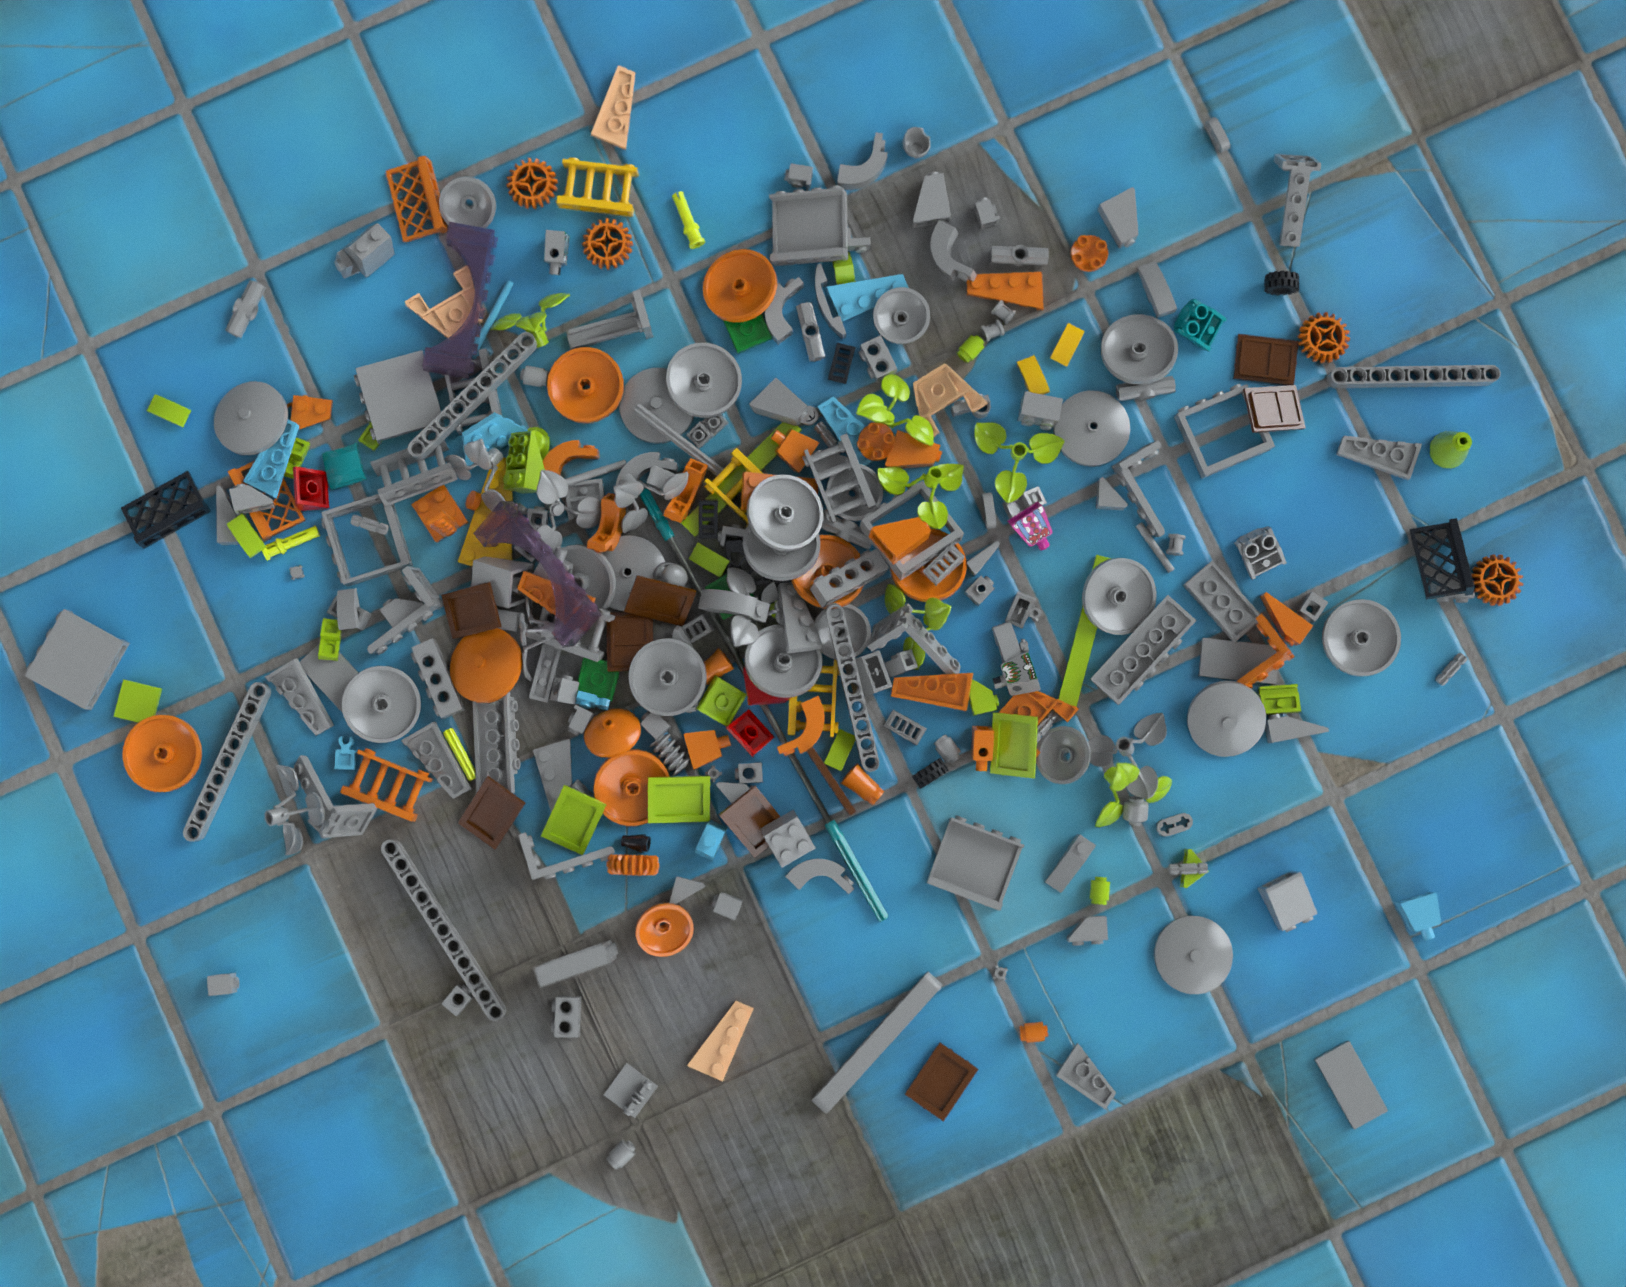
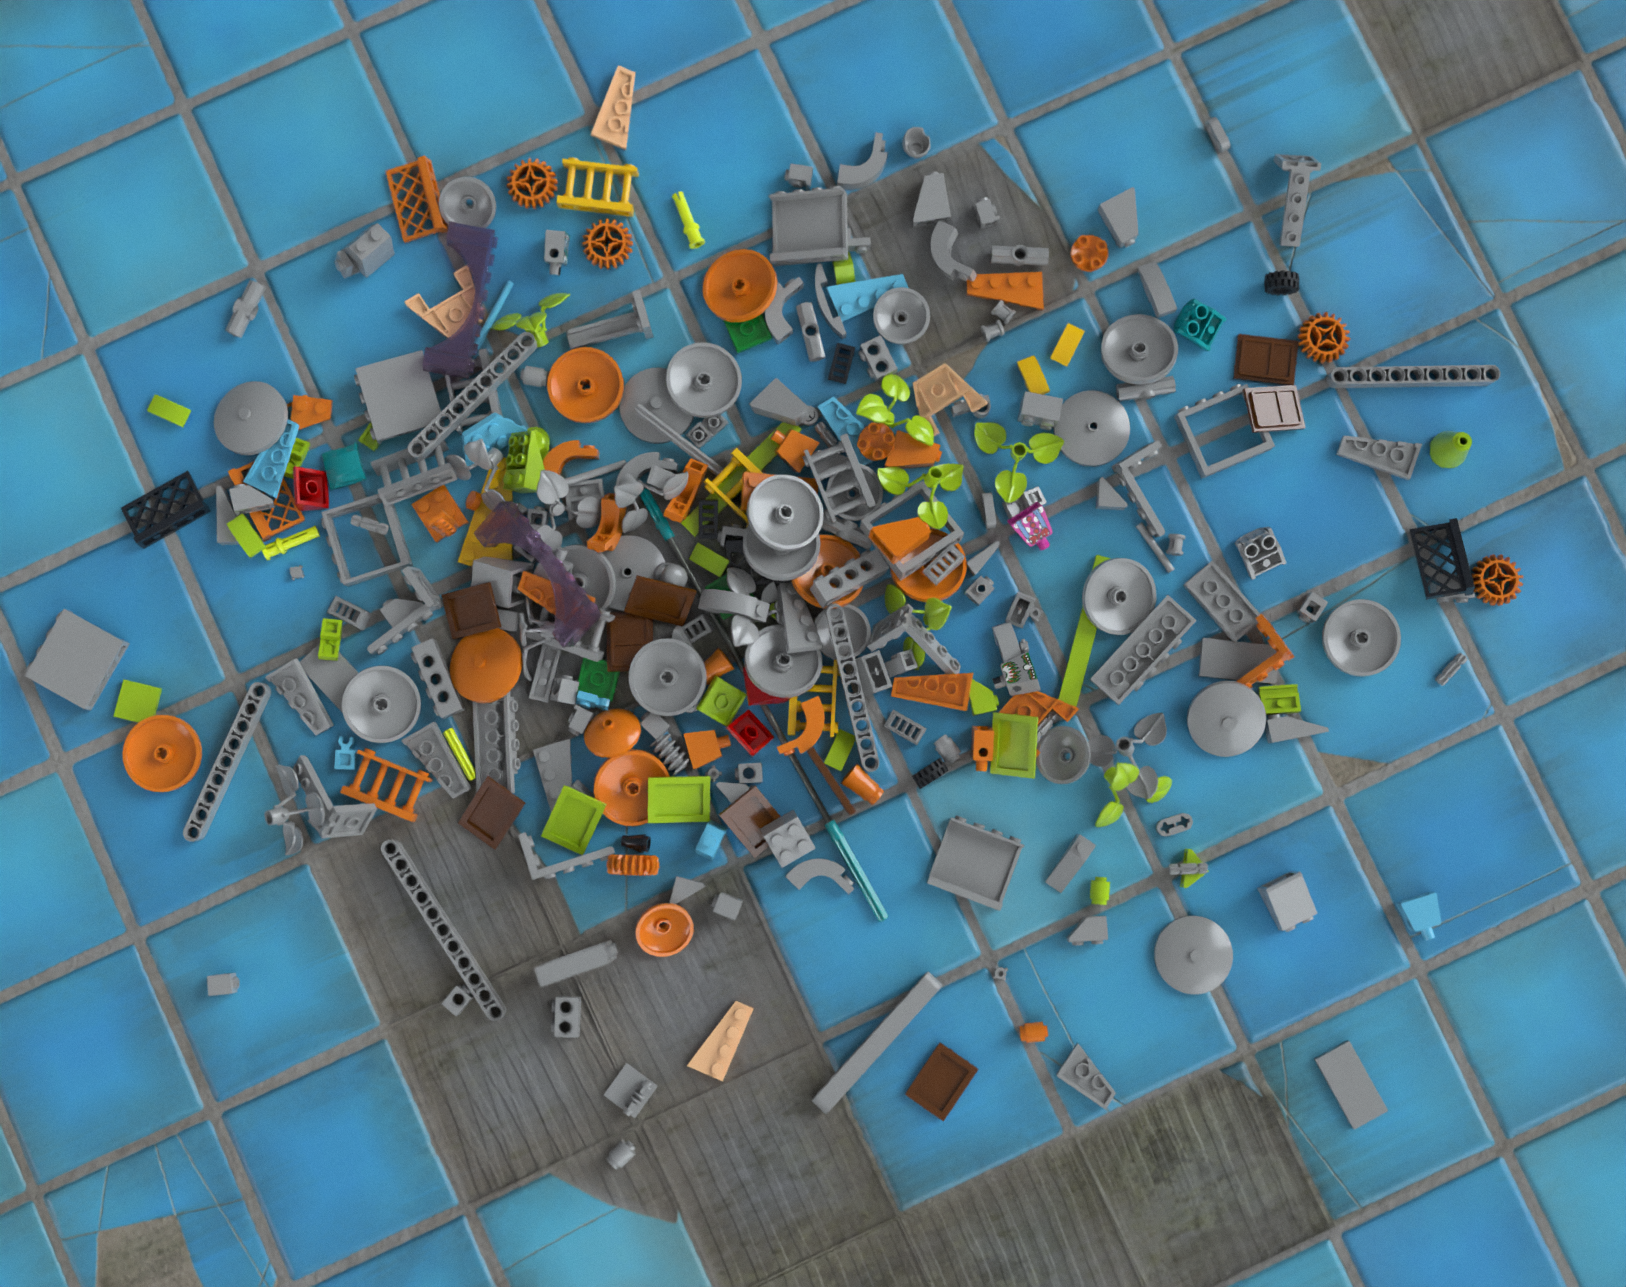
light grey slope [337,588,360,630] -> none
lime brick [957,335,985,363] -> none
light grey head [1123,796,1149,826] -> none
orange slope [1260,592,1313,646] -> none

